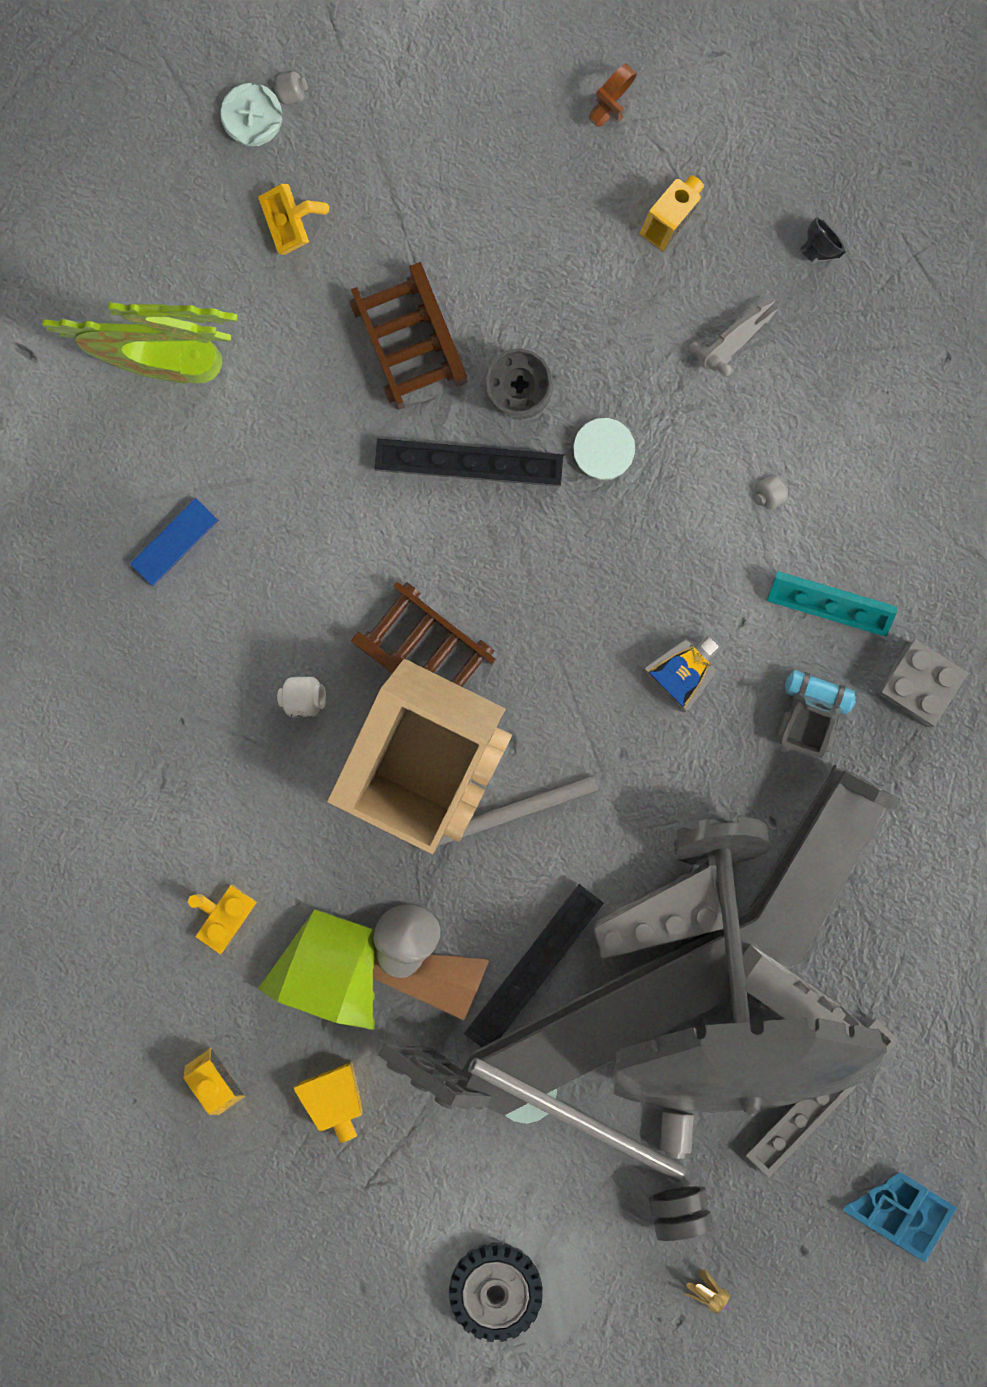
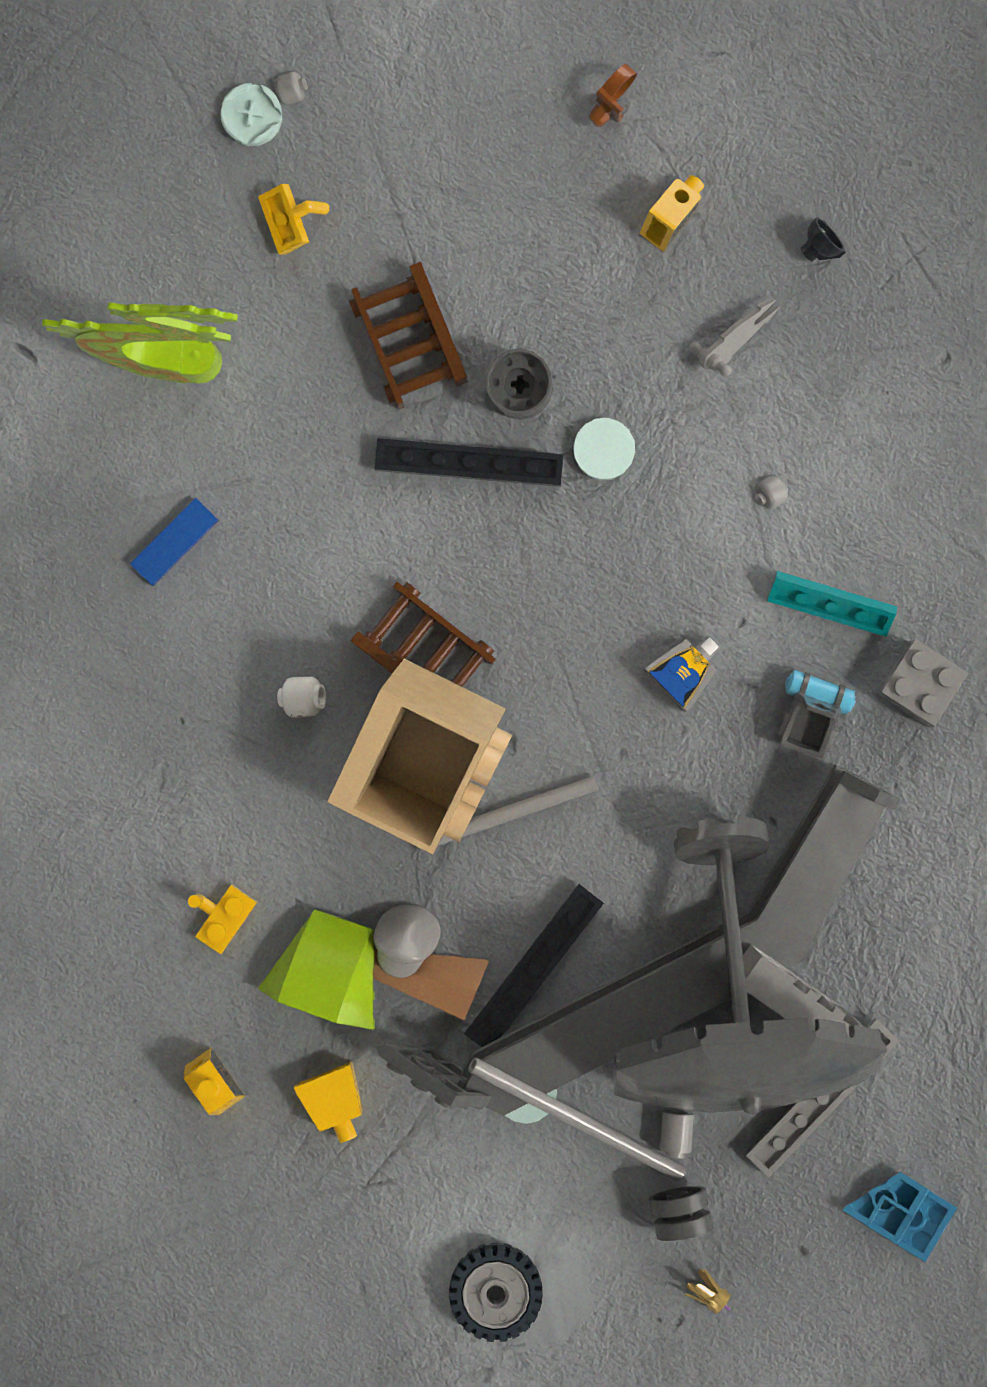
light grey wedge [594,861,723,959] -> none

